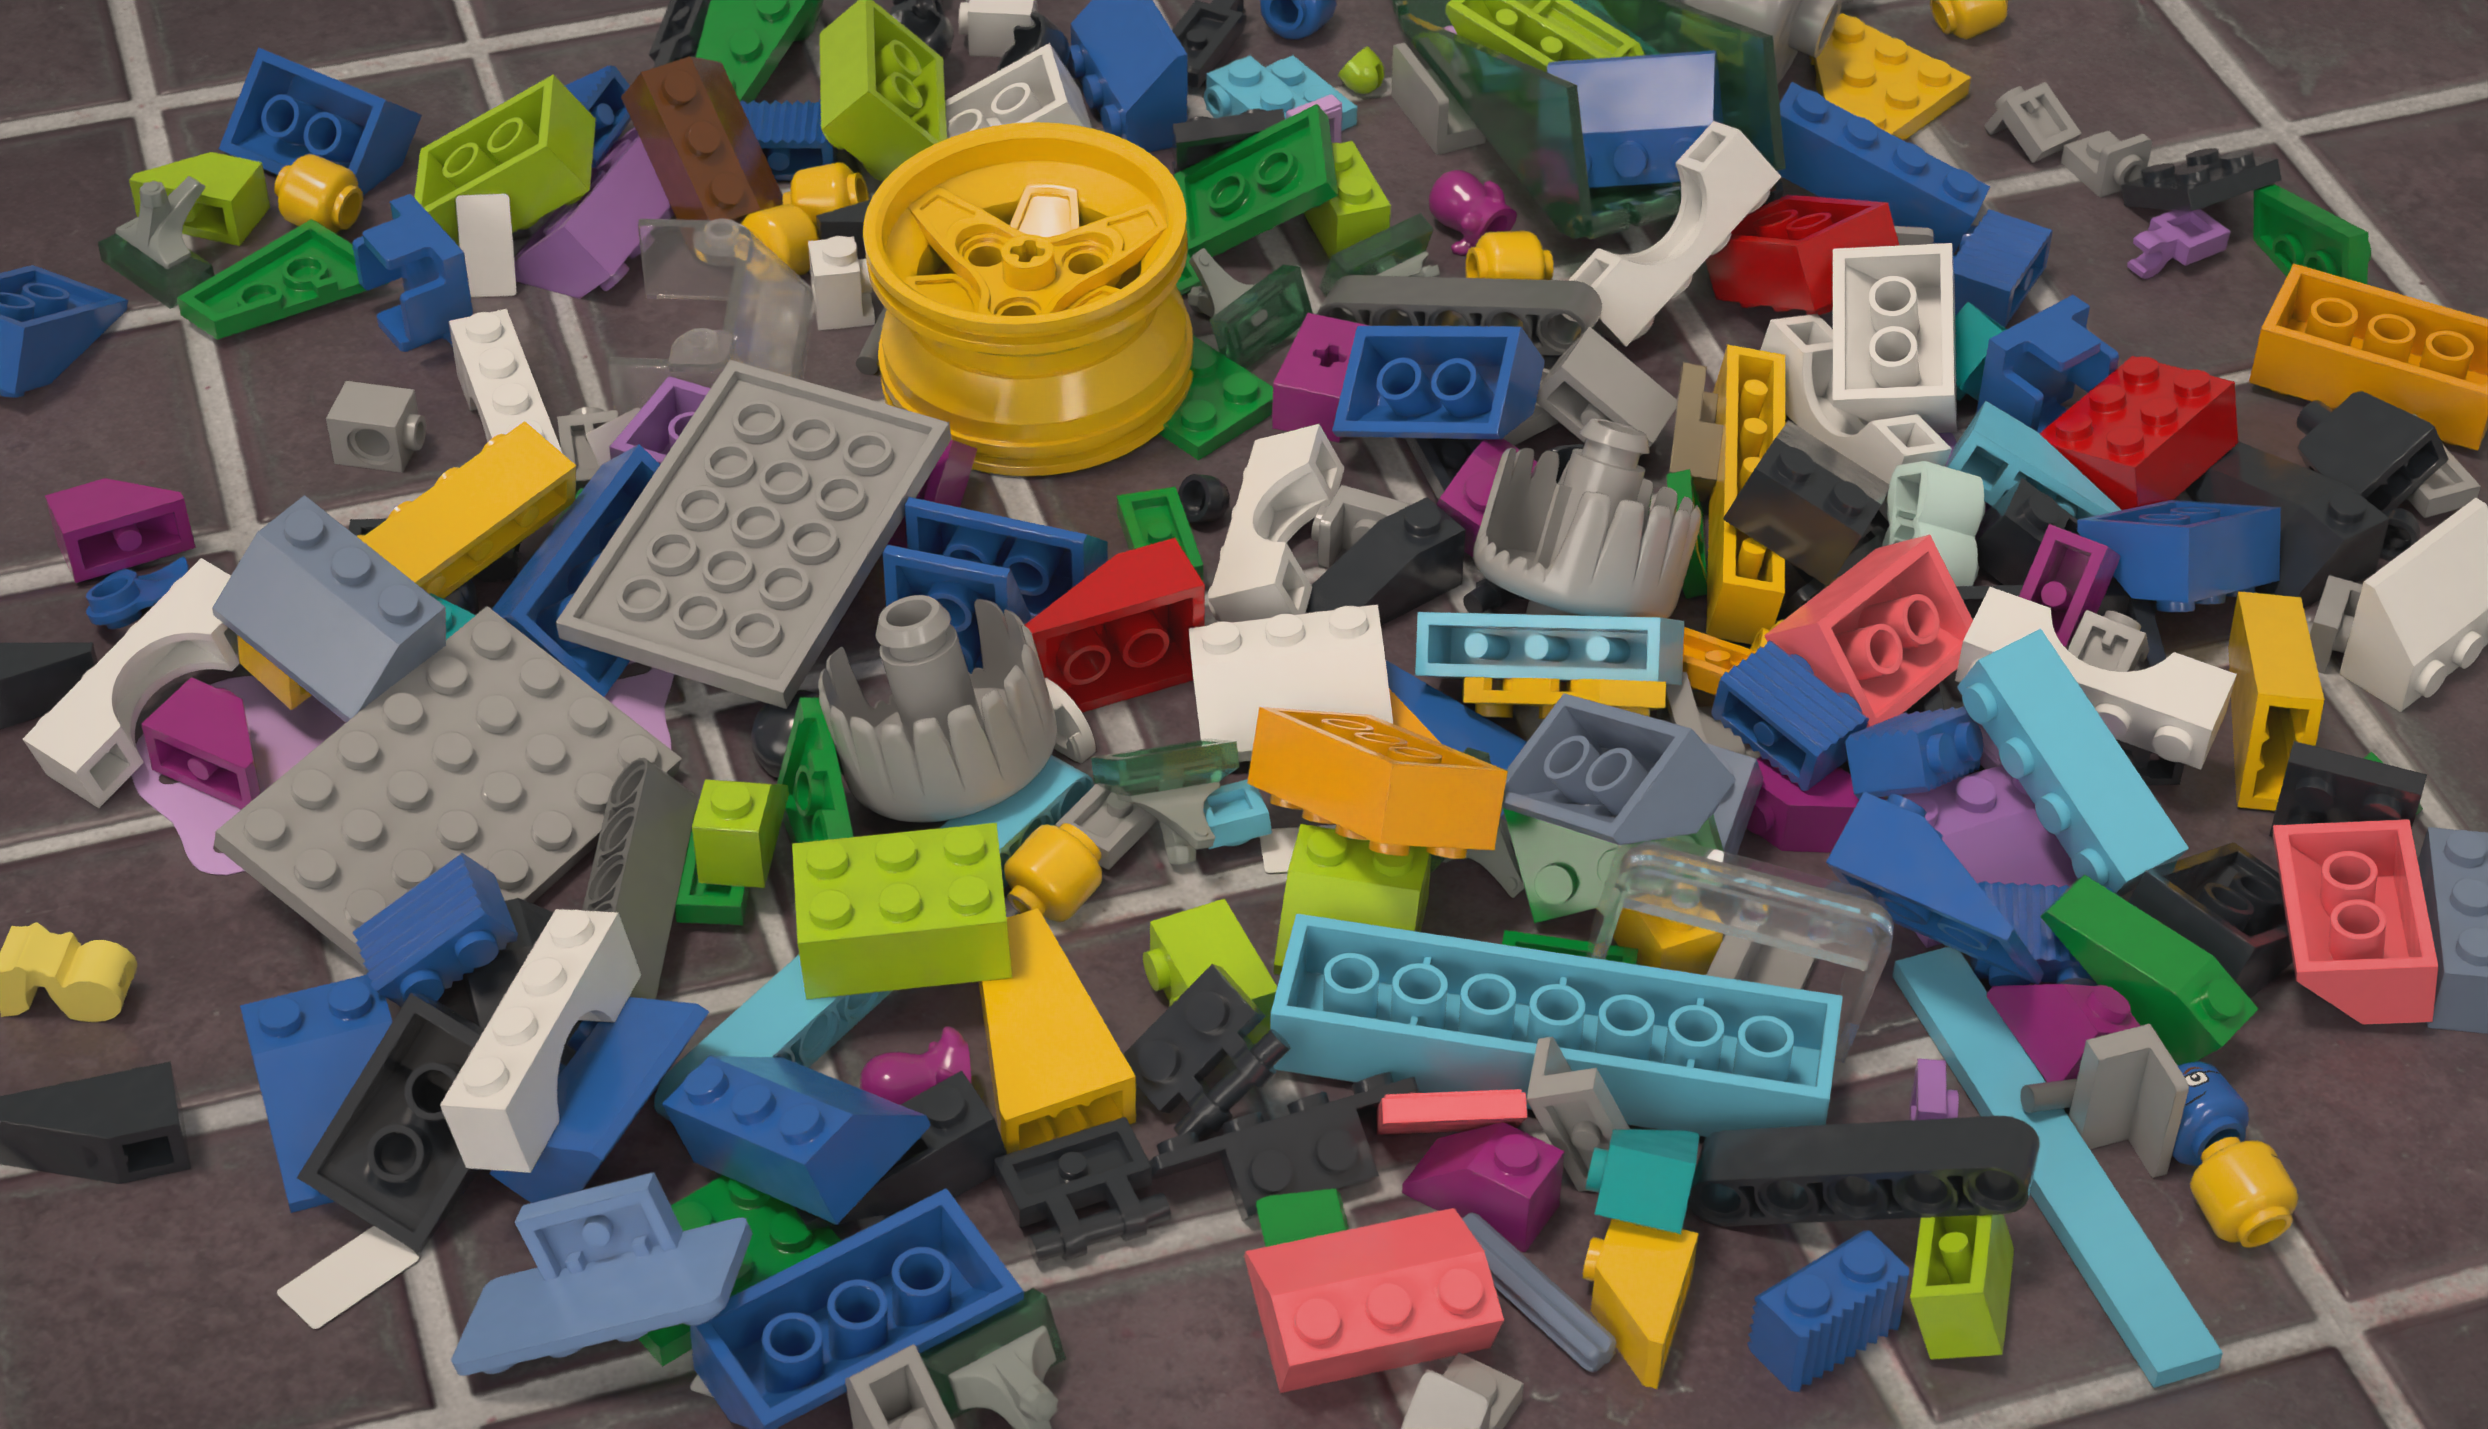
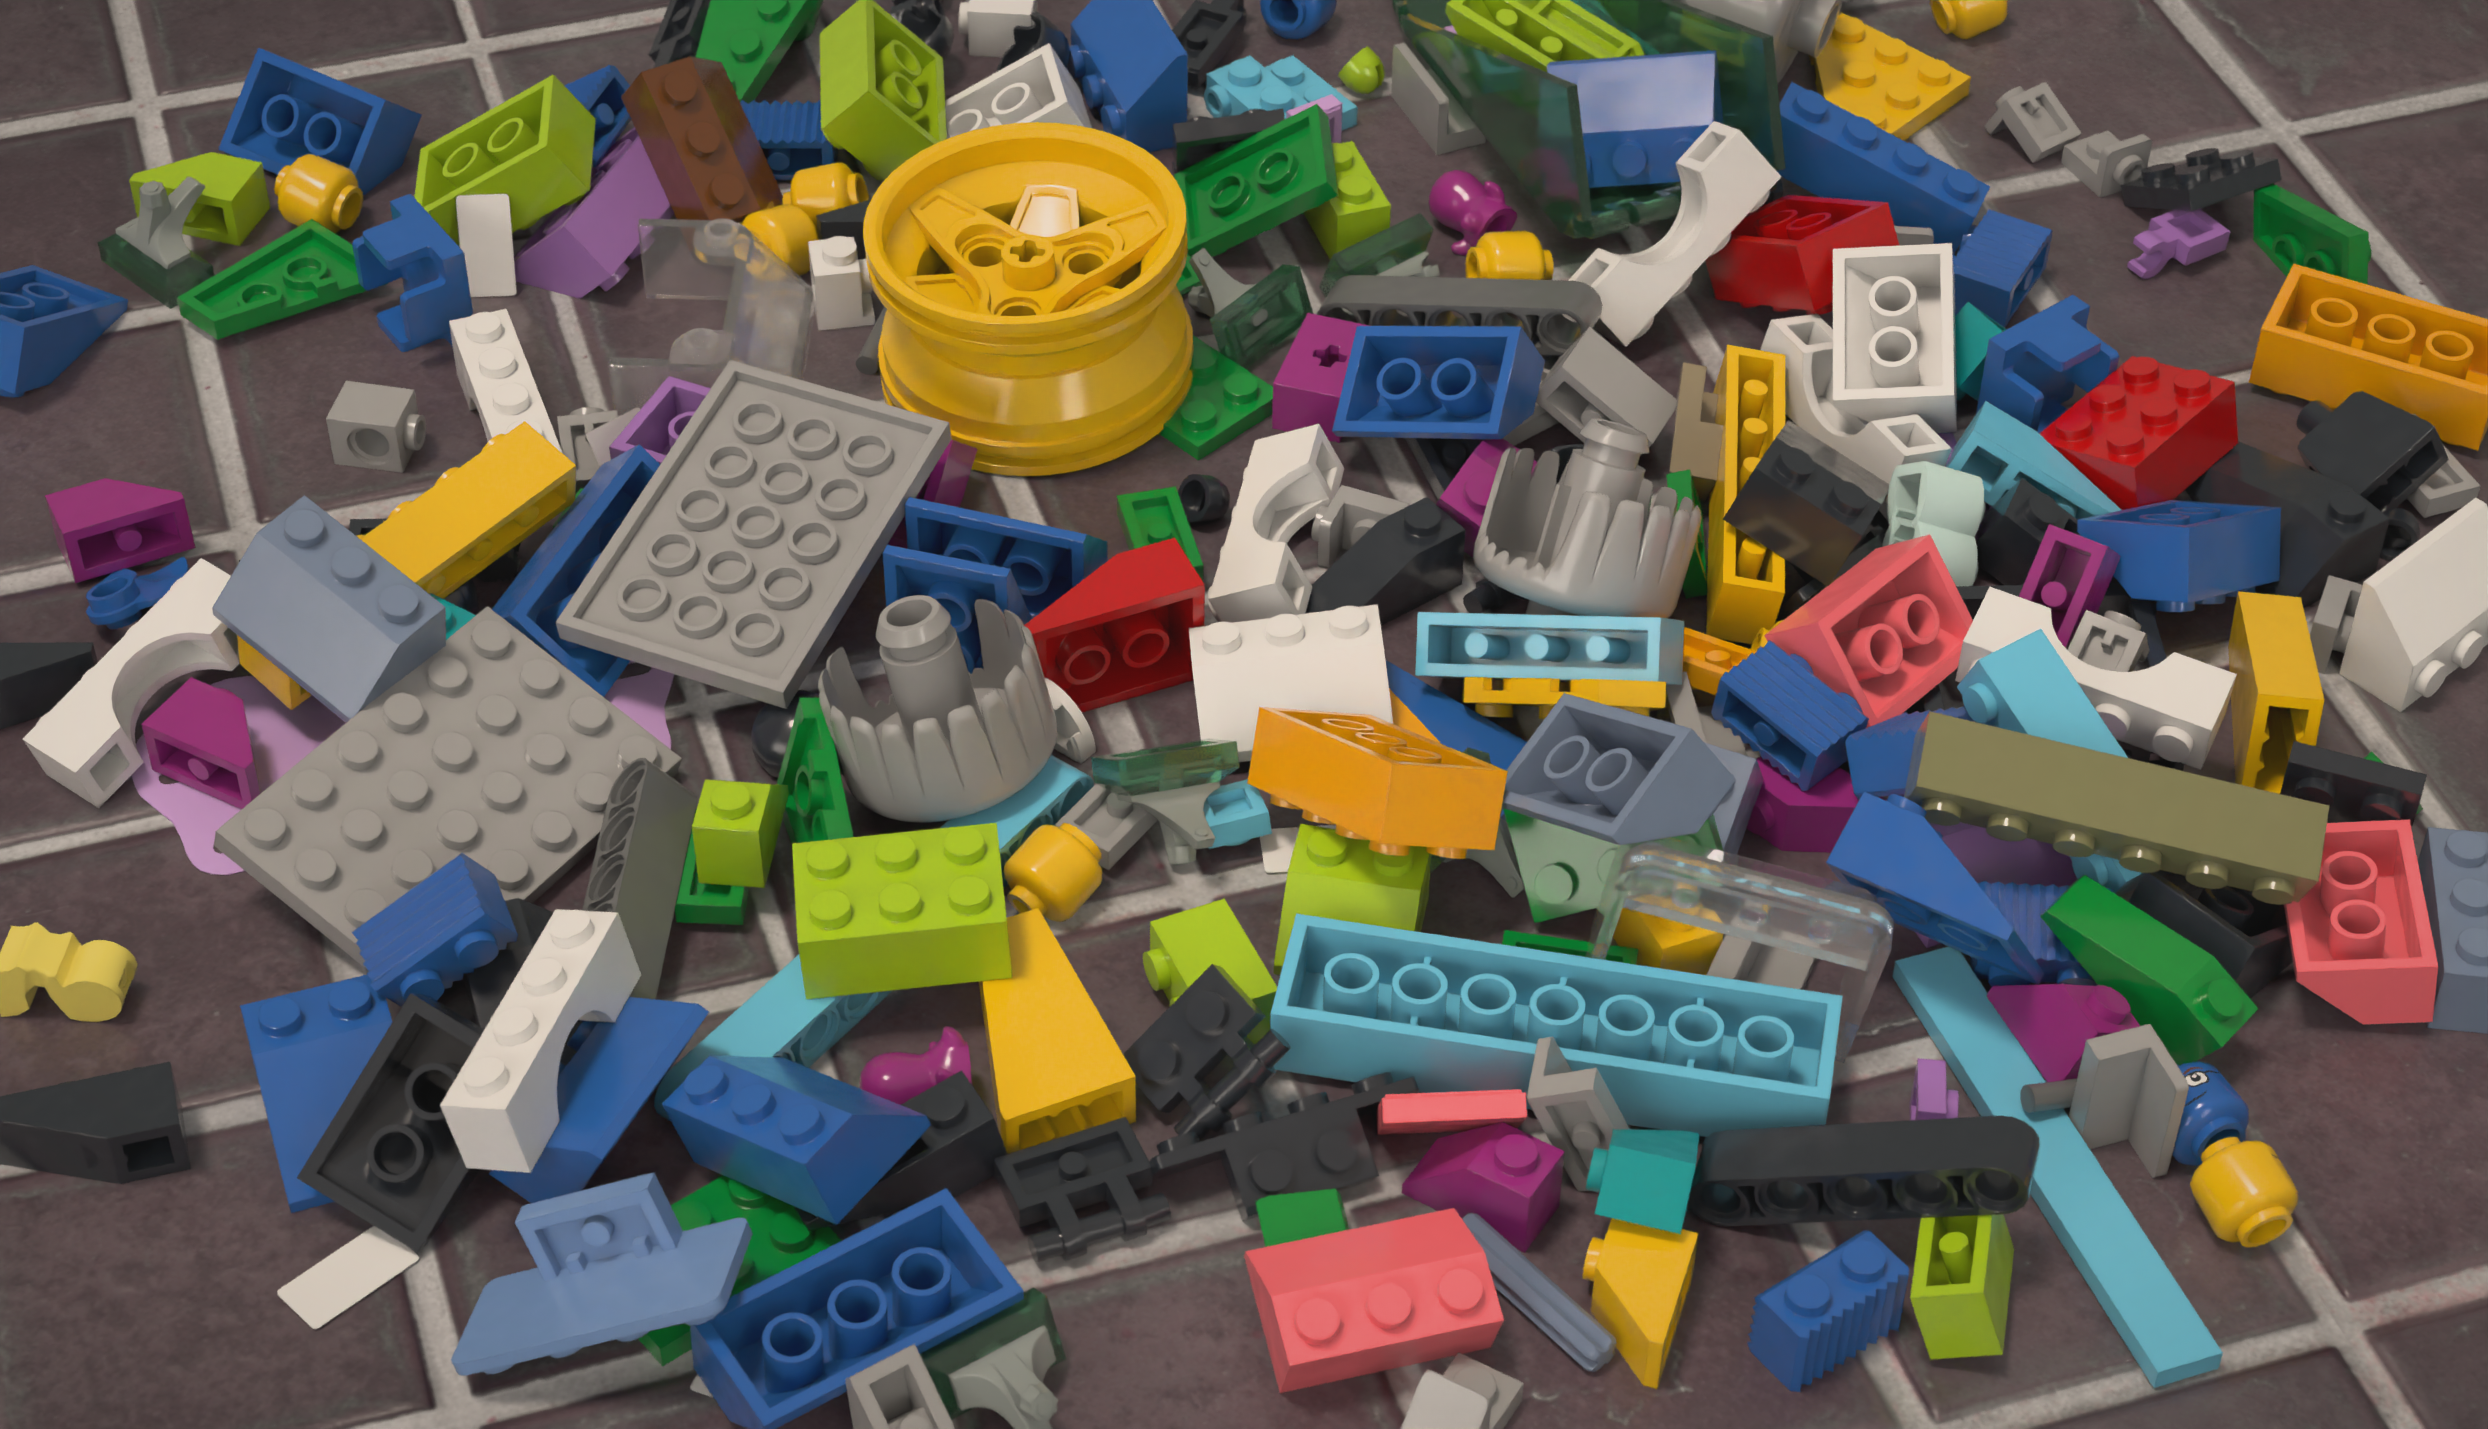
none -> olive brick [1904,711,2329,904]

